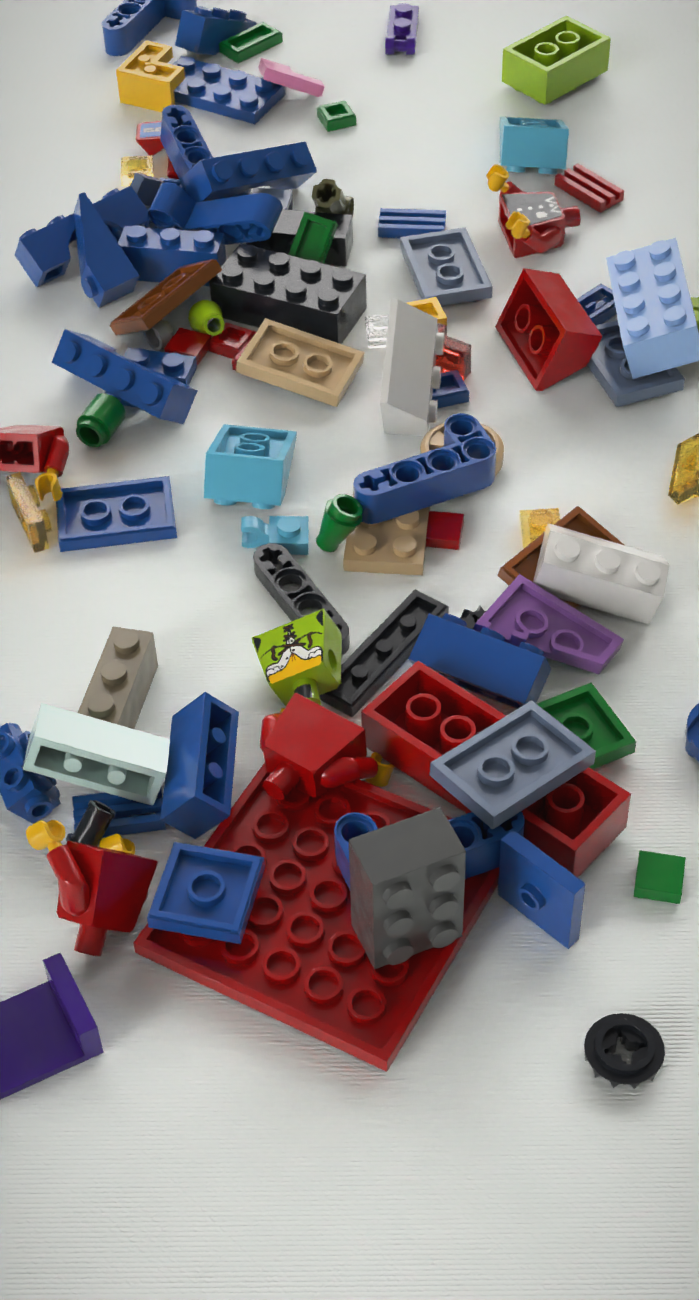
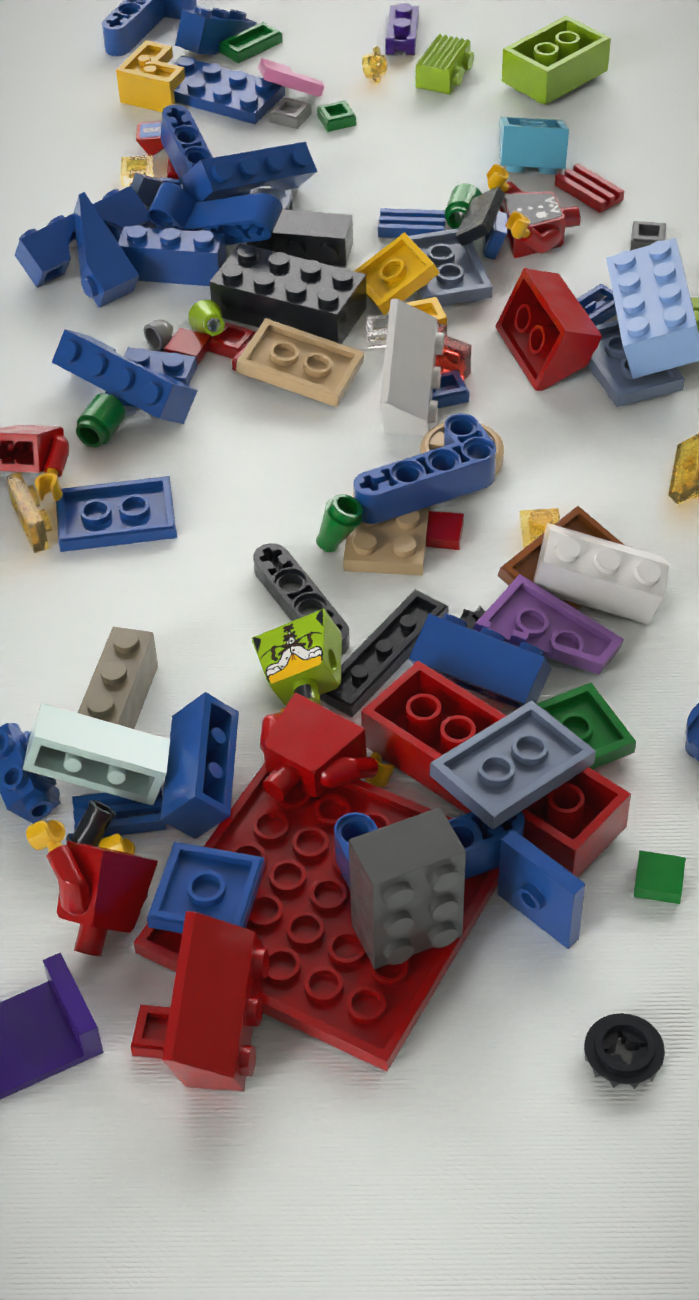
dark orange tile [109,259,223,335] -> none
medium azure slope [204,424,297,509] -> none
medium azure plate [241,516,309,555] -> none
green tile [289,212,338,264] -> none
olive piece [311,179,354,218] -> none
none -> red tile [130,1004,170,1059]
none -> red slope [162,911,269,1092]
none -> light grey tile [270,97,312,129]
none -> yellow plate [354,232,440,316]
none -> clear yellow plate [362,46,387,83]
none -> lime brick [415,33,474,95]
none -> green brick [445,183,482,229]
none -> black tile [455,186,505,246]
none -> blue tile [483,211,507,260]
none -> dark grey tile [630,221,666,251]

